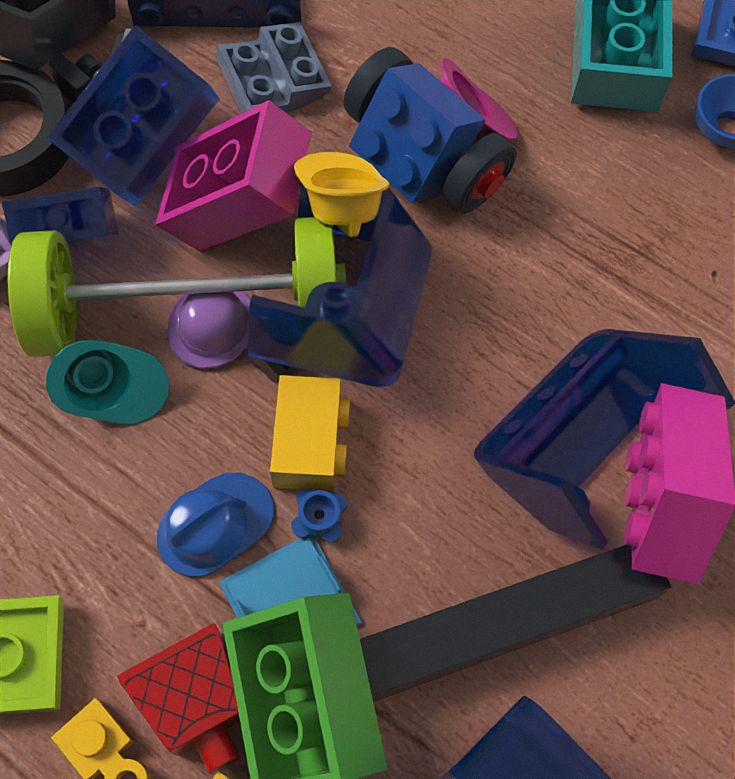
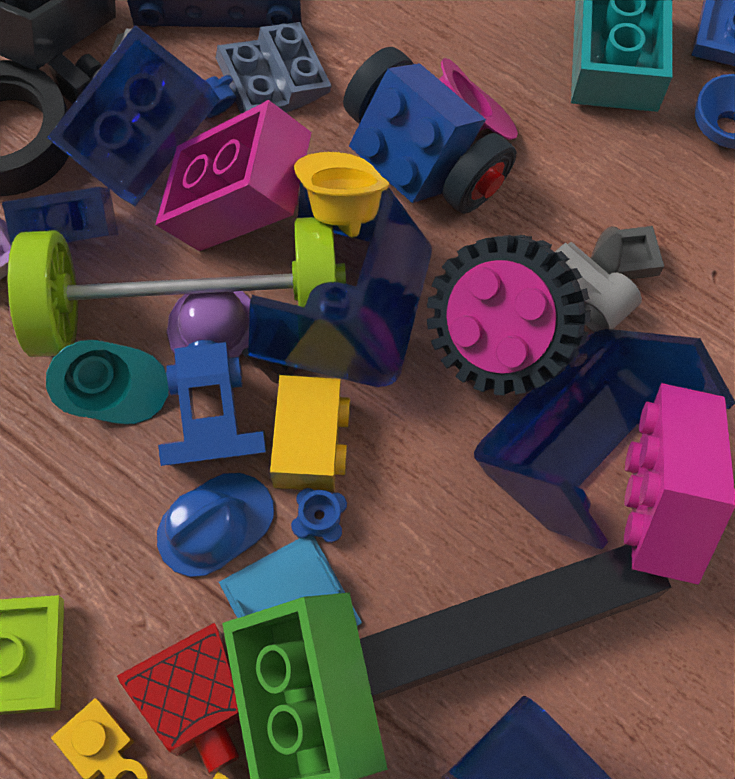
none -> blue tile [158,340,267,466]
none -> blue plate [193,75,236,118]
none -> wheel [427,235,591,396]
none -> light grey piece [555,242,642,335]
none -> dark grey plate [591,226,664,279]

